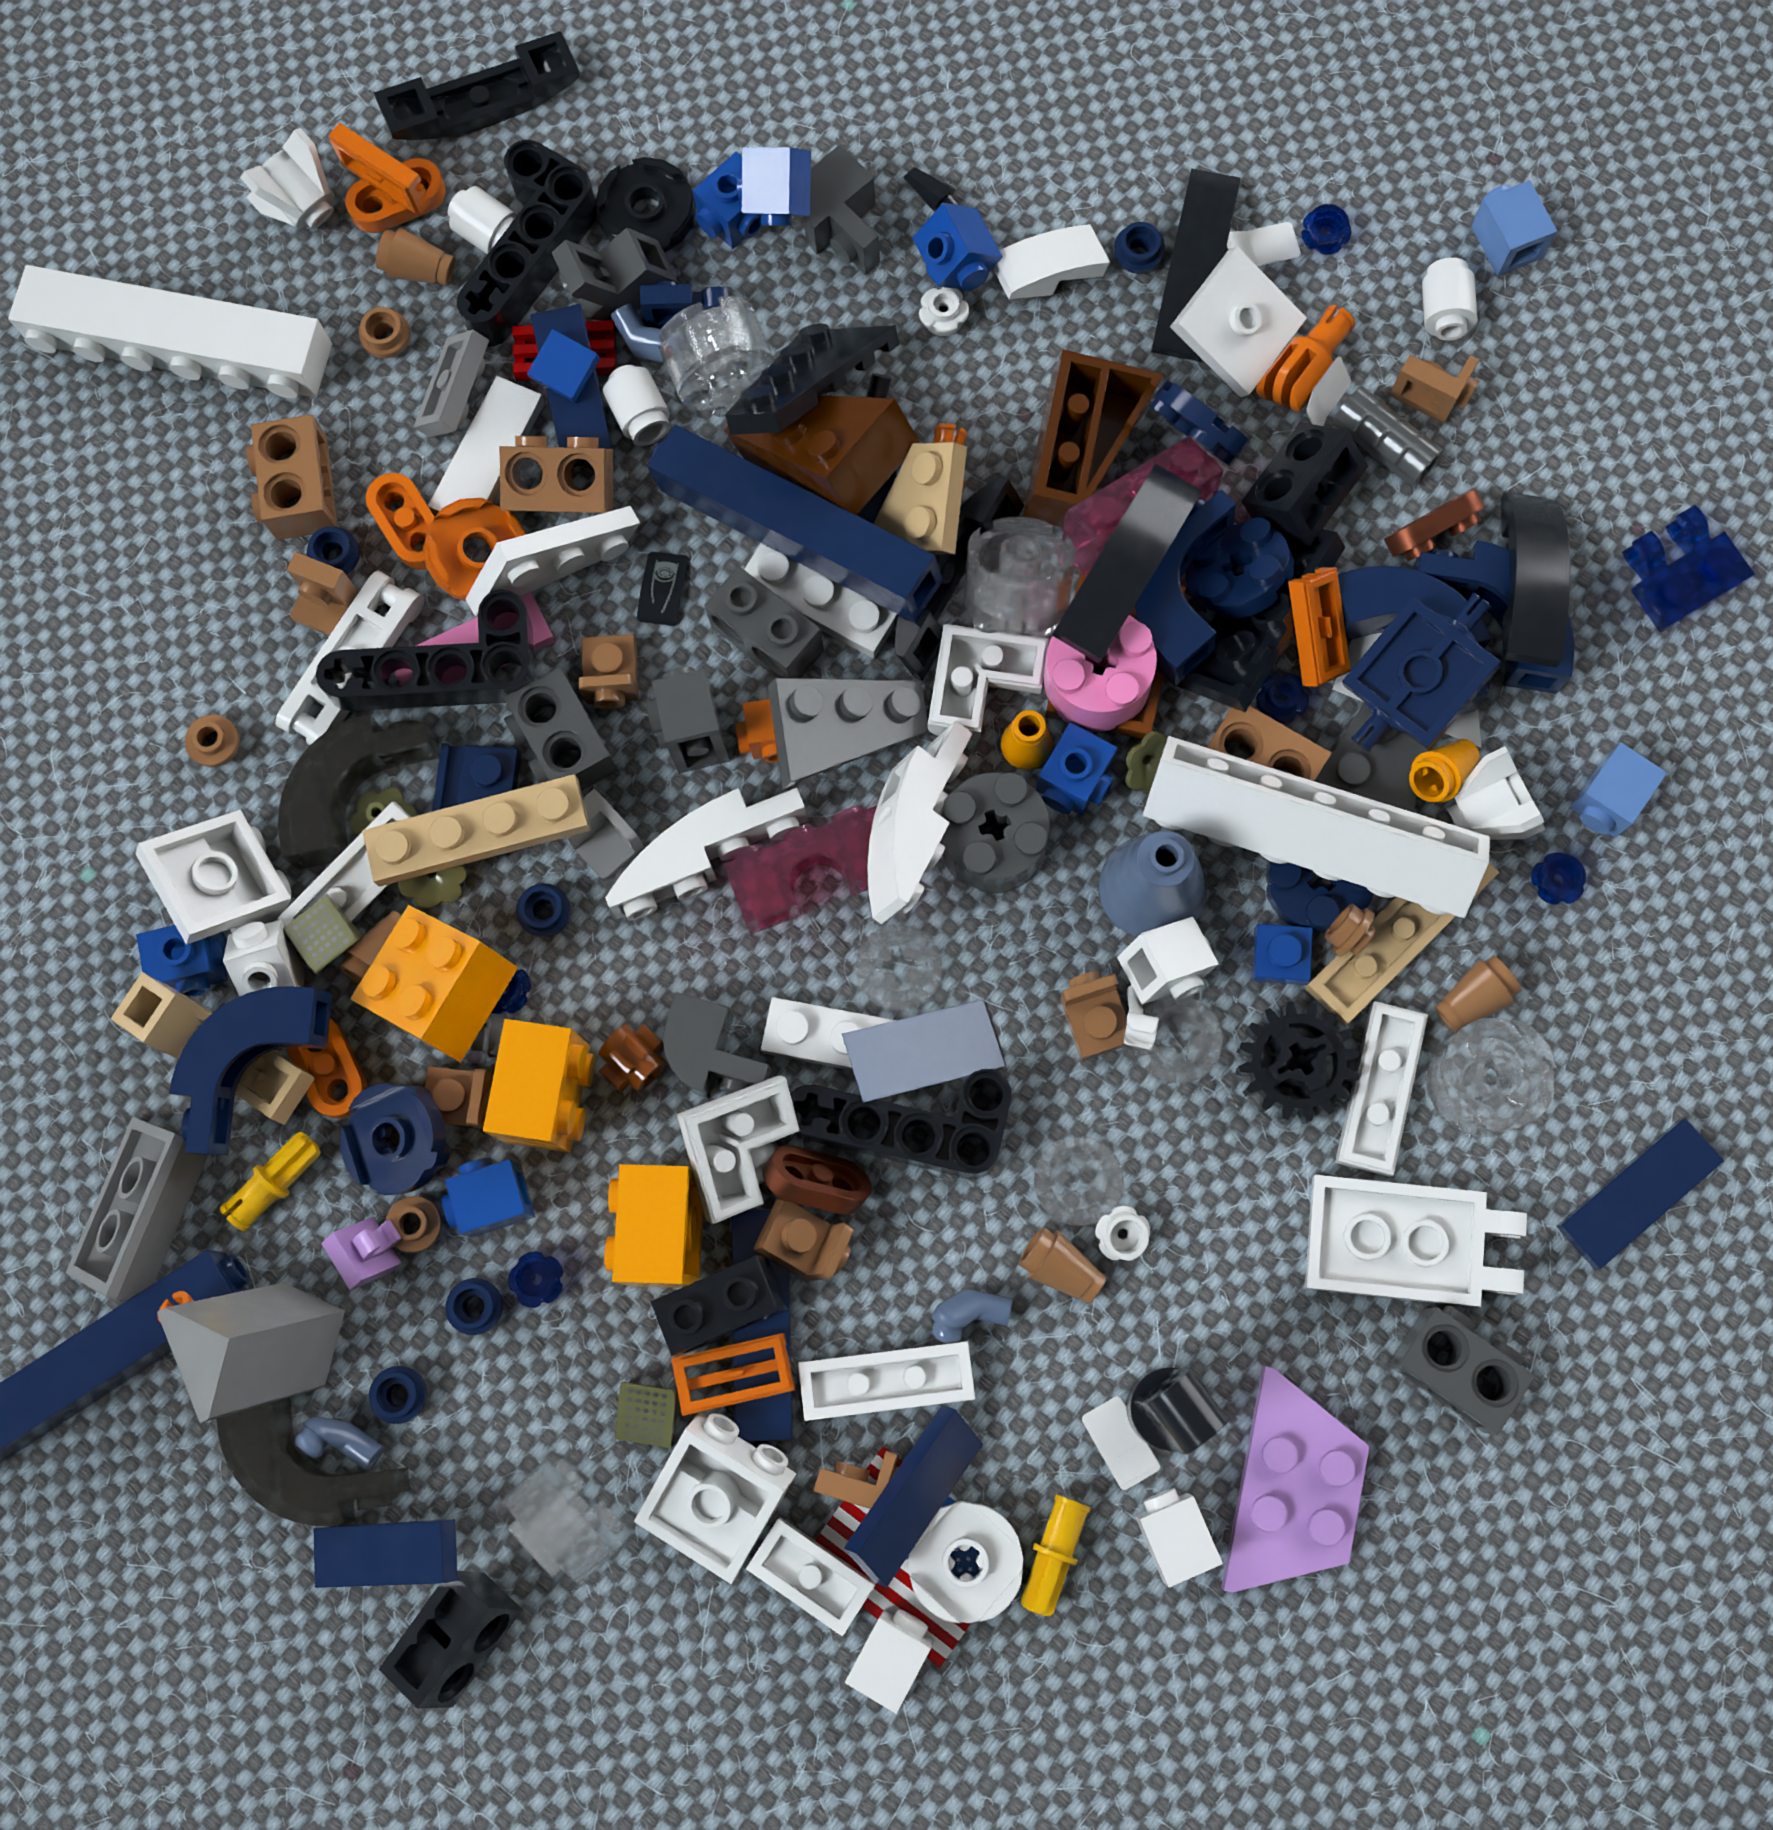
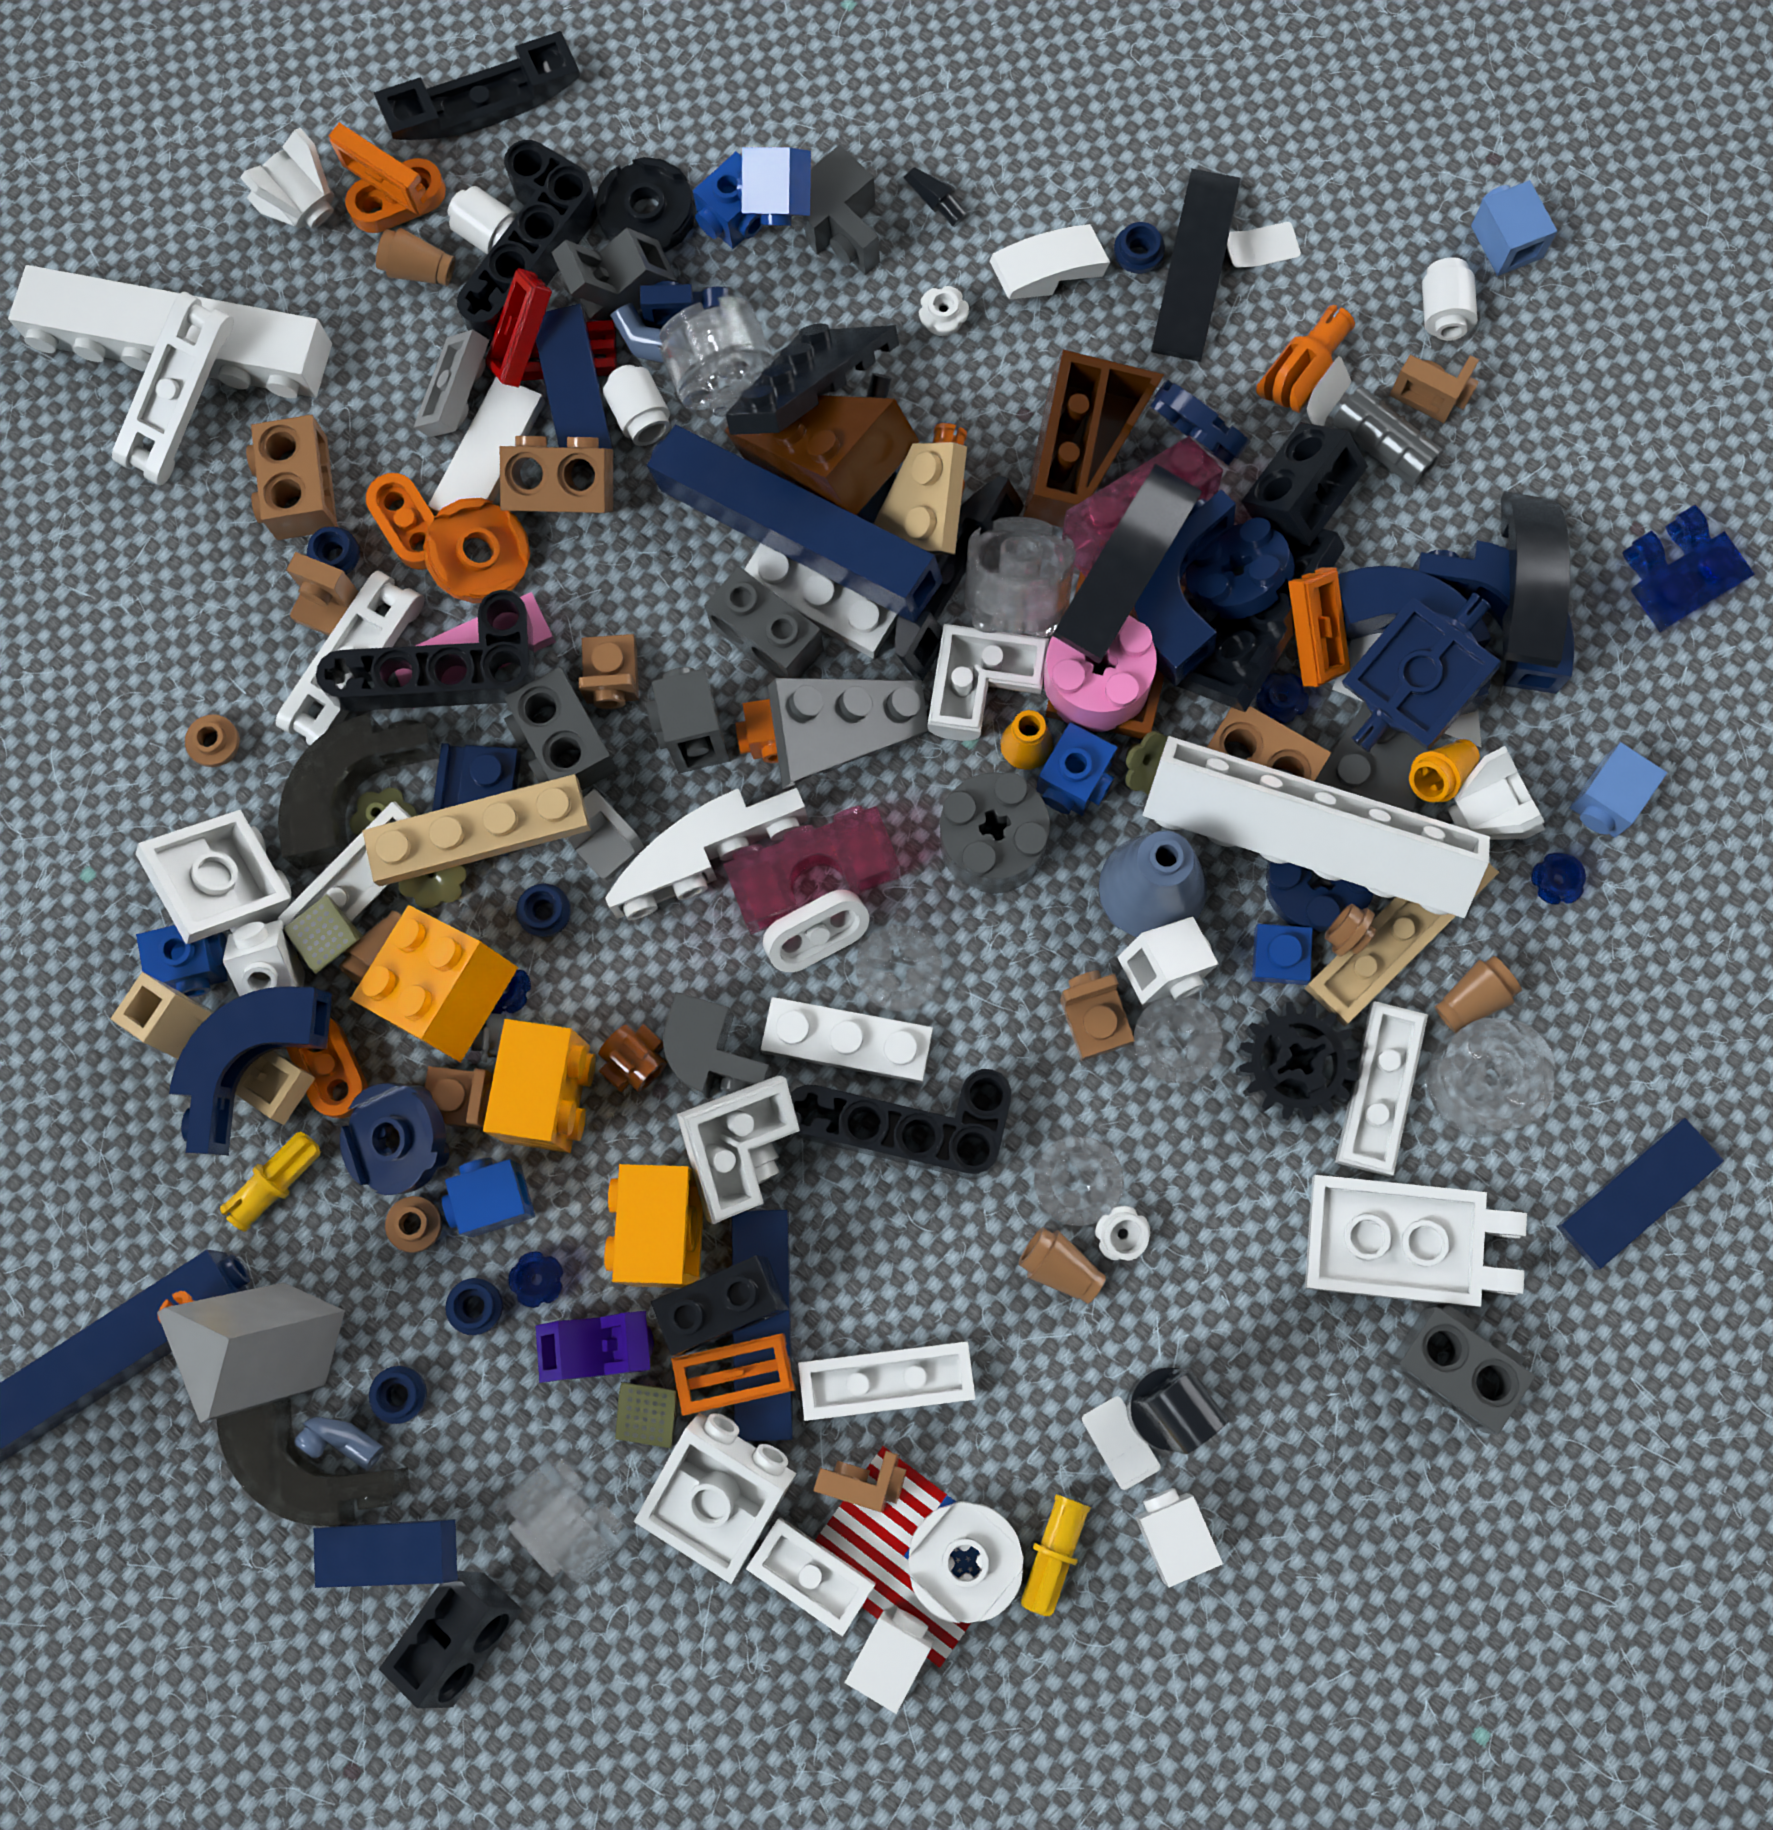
light grey slope [66,1117,208,1301] -> none
lavender tile [321,1217,402,1291] -> none
medium nougat plate [359,307,411,359] -> none
white wing [465,506,640,617] -> none
blue tile [527,328,600,403] -> none
black sticker [637,552,689,626] -> none
medium nougat bracket [753,1199,854,1282] -> none
copper plate [762,1145,872,1215] -> none
sand blue sticker [842,1000,1005,1103] -> none
dark blue tile [844,1405,983,1588] -> none
white slope [867,721,973,924] -> none
blue brick [912,203,1003,291] -> none
sand blue arm [932,1289,1013,1343] -> none
white hand [1124,985,1159,1050] -> none
white plate [1170,246,1307,397] -> none
lavender wing [1221,1366,1370,1593] -> none
clear blue plate [1301,204,1352,255] -> none
copper plate [1383,488,1486,562] -> none
none -> white plate [112,292,234,486]
none -> red tile [485,268,552,388]
none -> dark purple brick [535,1311,654,1383]
none -> white plate [763,890,870,972]

